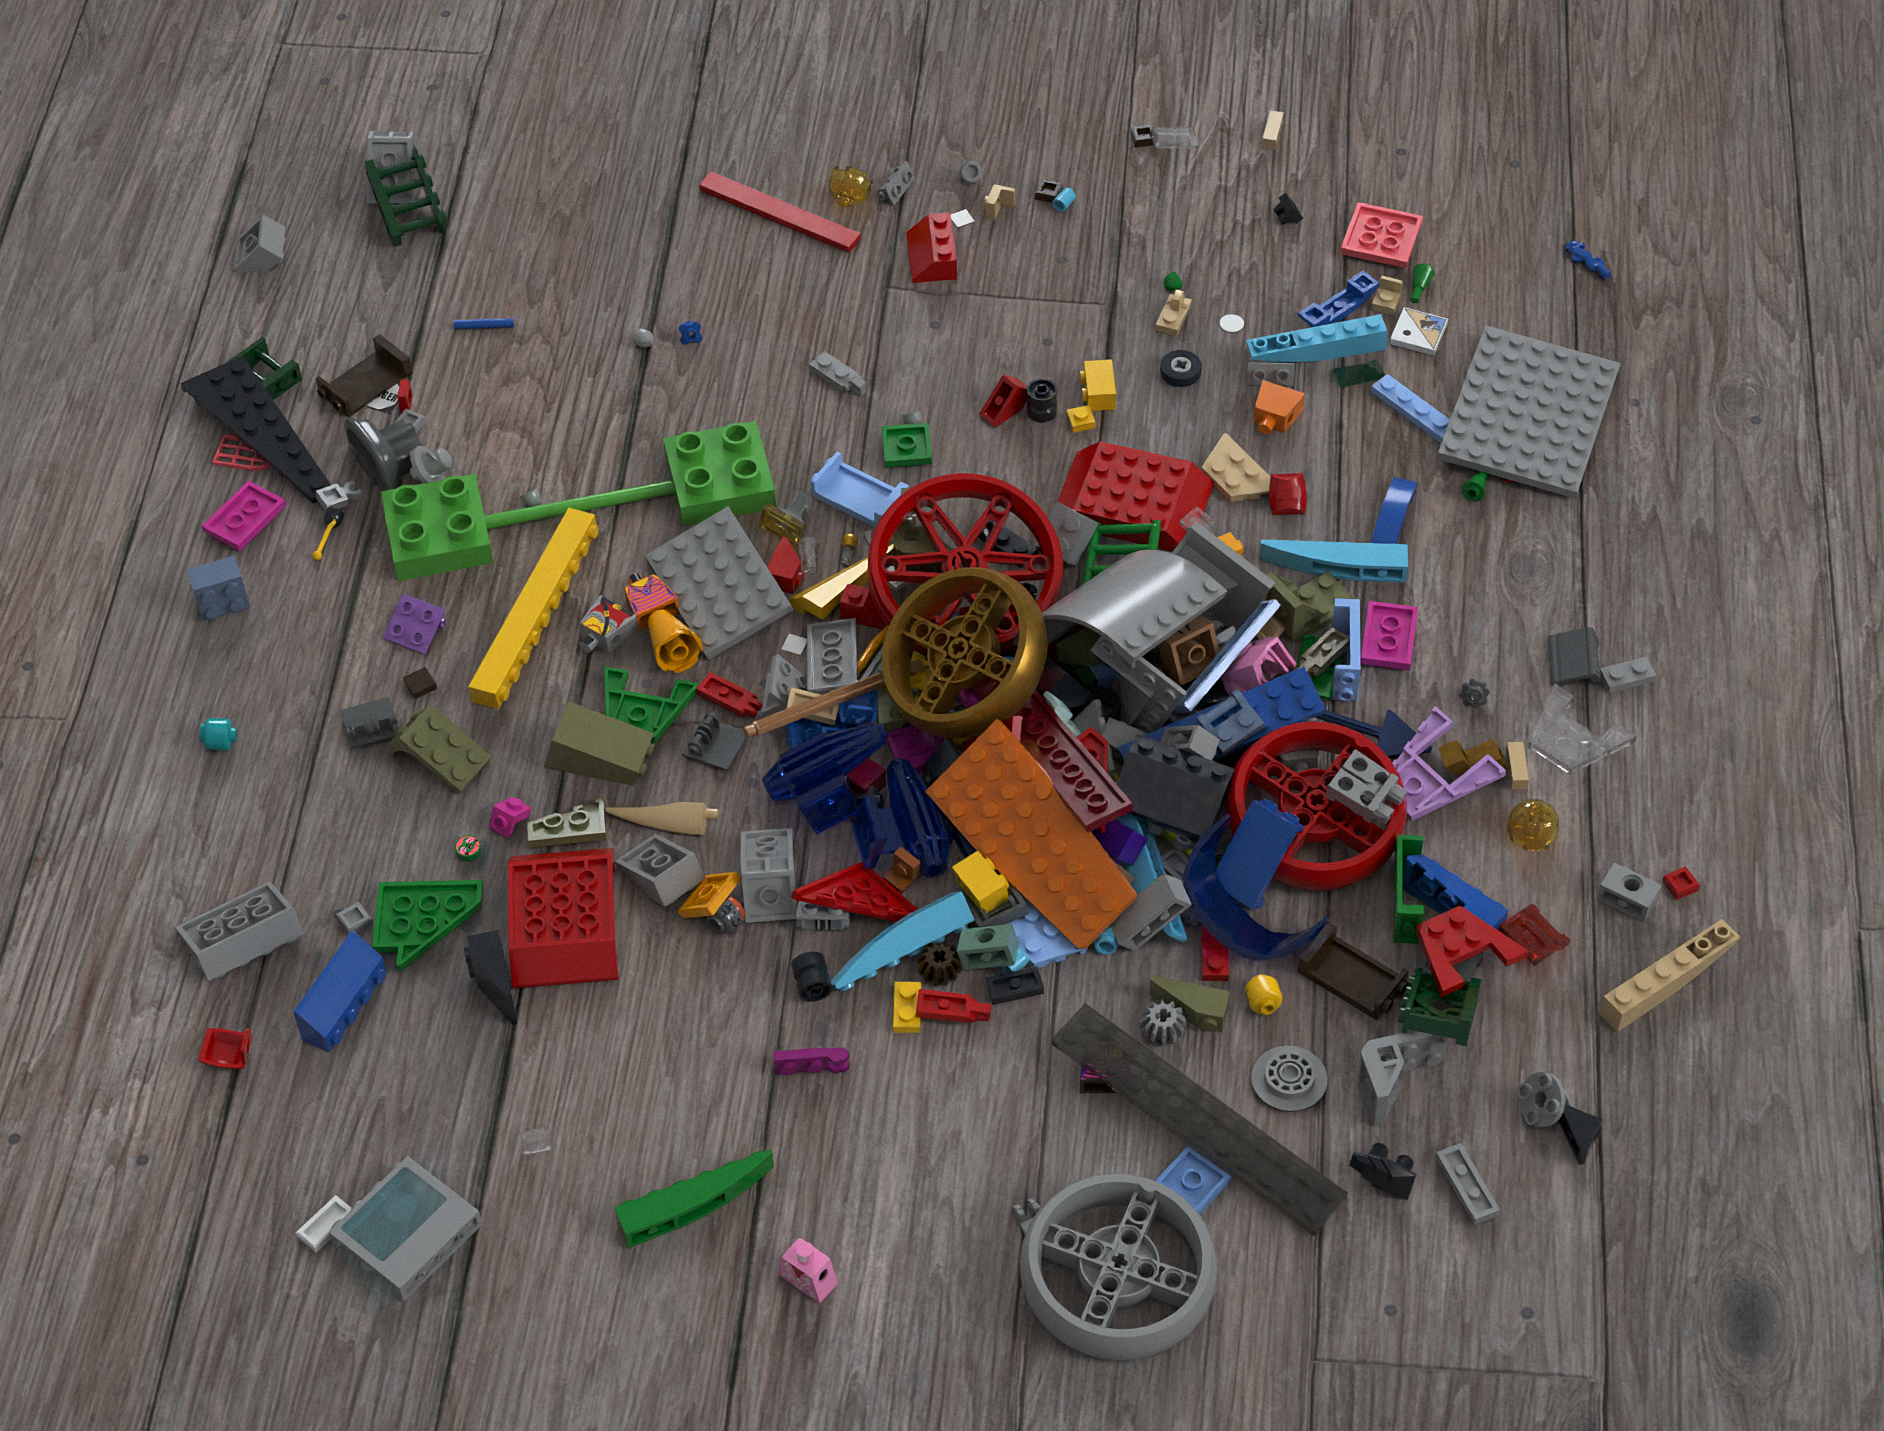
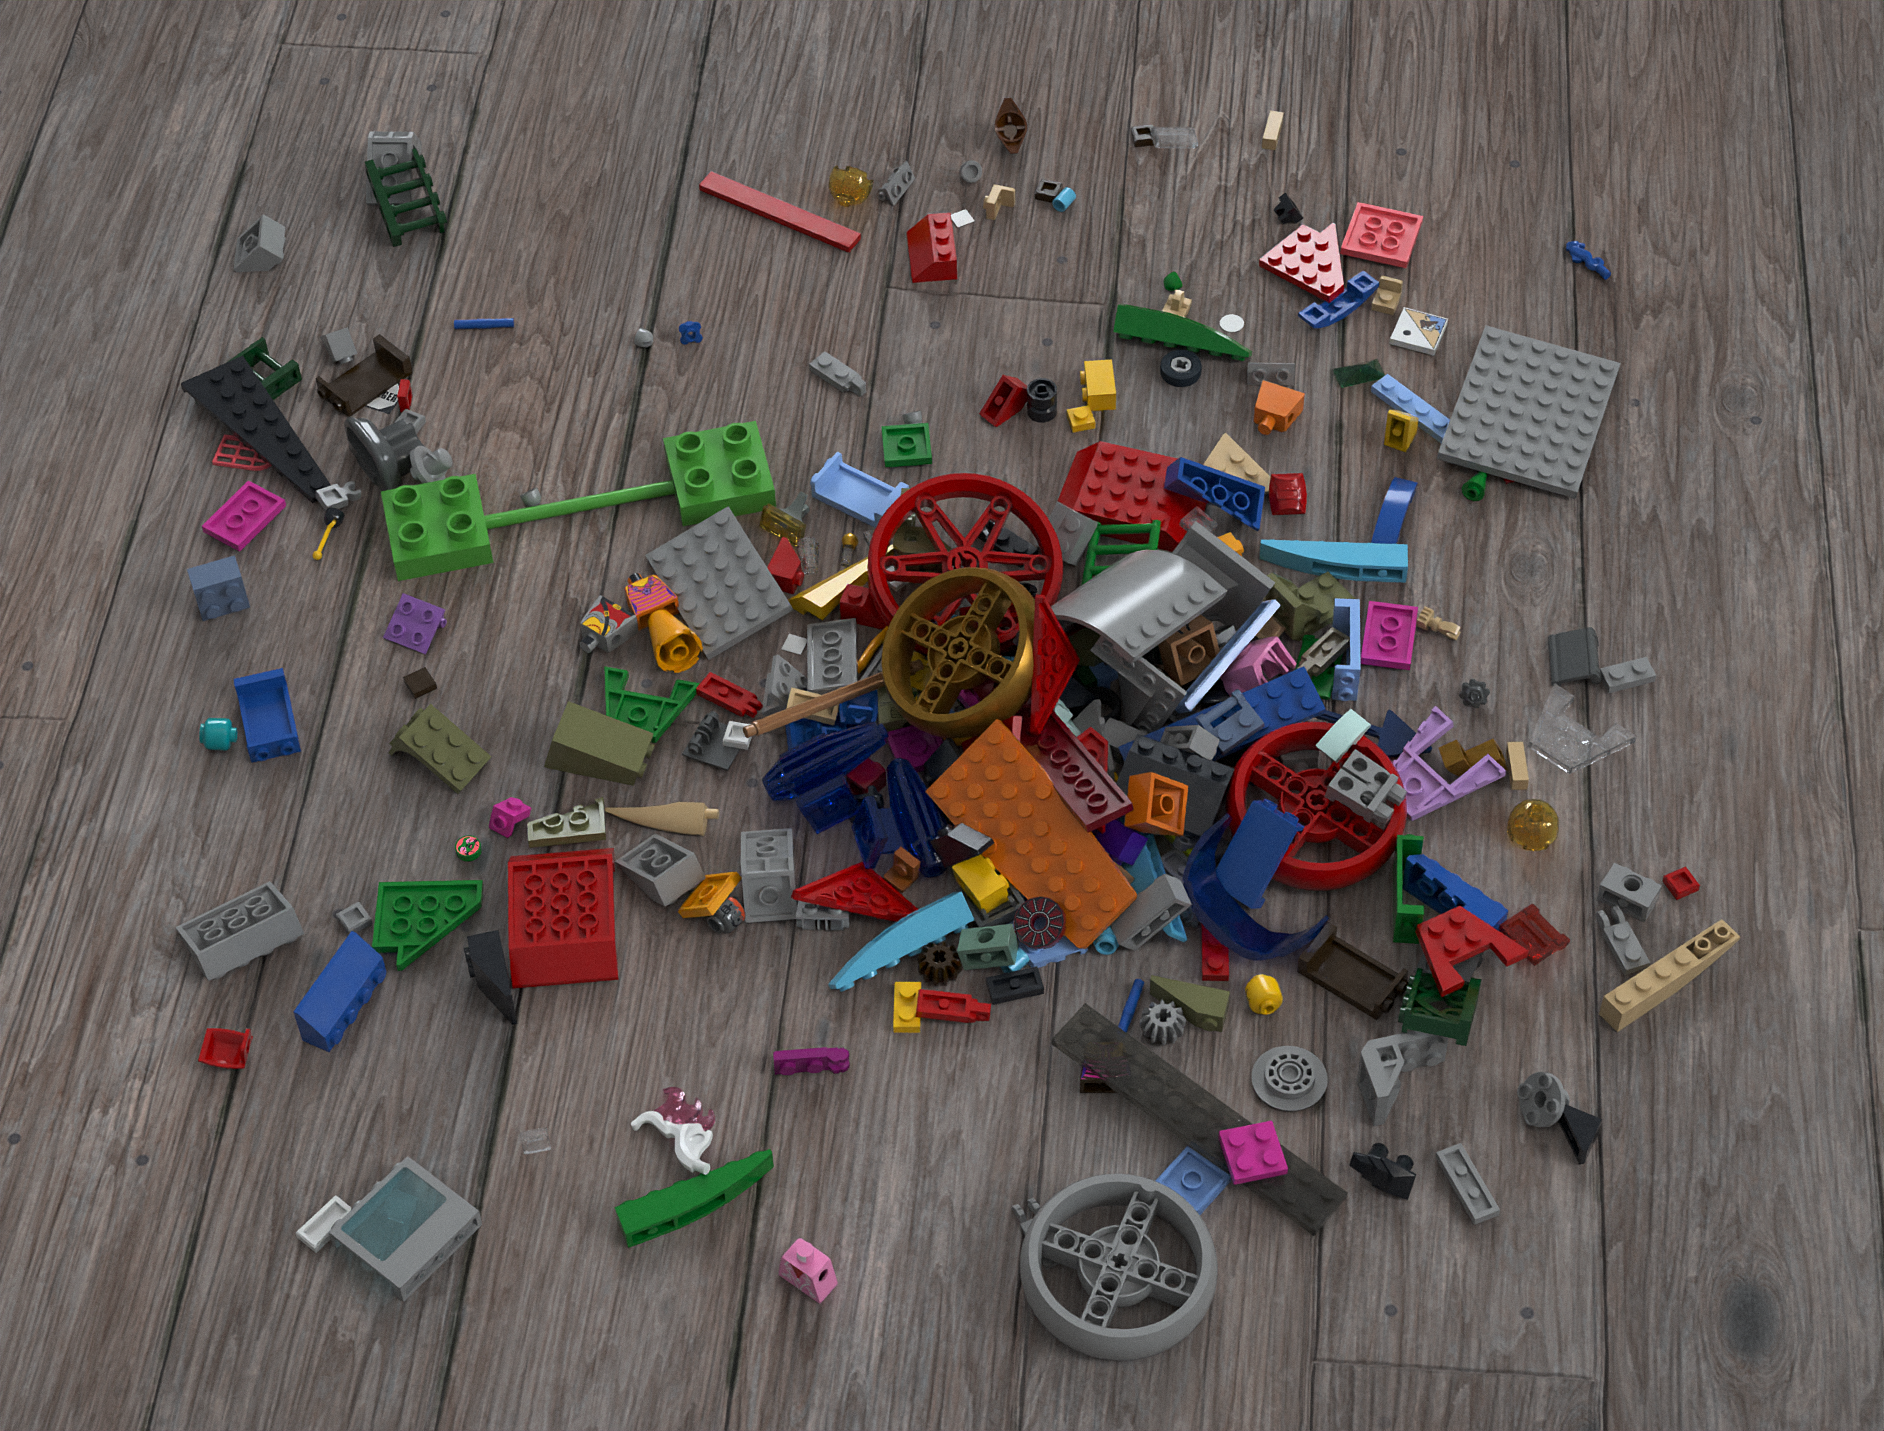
dark grey hinge [340,697,399,749] -> none
yellow brick [468,508,599,710] -> none
black wheel [791,952,833,1002] -> none
medium azure slope [1246,314,1387,362] -> none
green cone [1410,263,1435,303] -> none
none -> blue panel [233,668,301,763]
none -> light grey slope [320,327,357,364]
none -> white piece [631,1087,716,1175]
none -> white tile [723,721,752,750]
none -> black slope [930,823,994,868]
none -> reddish brown hat [994,98,1027,154]
none -> tile [1014,896,1066,949]
none -> red tile [1030,594,1080,735]
none -> green slope [1113,304,1252,361]
none -> blue piece [1114,979,1145,1041]
none -> orange slope [1124,772,1188,836]
none -> blue wedge [1164,457,1265,531]
none -> dark pink plate [1218,1121,1288,1185]
none -> wing [1259,223,1344,303]
none -> light aqua slope [1316,709,1371,763]
none -> yellow slope [1384,410,1419,452]
none -> tan piece [1417,606,1461,640]
none -> light grey hinge [1596,905,1650,975]

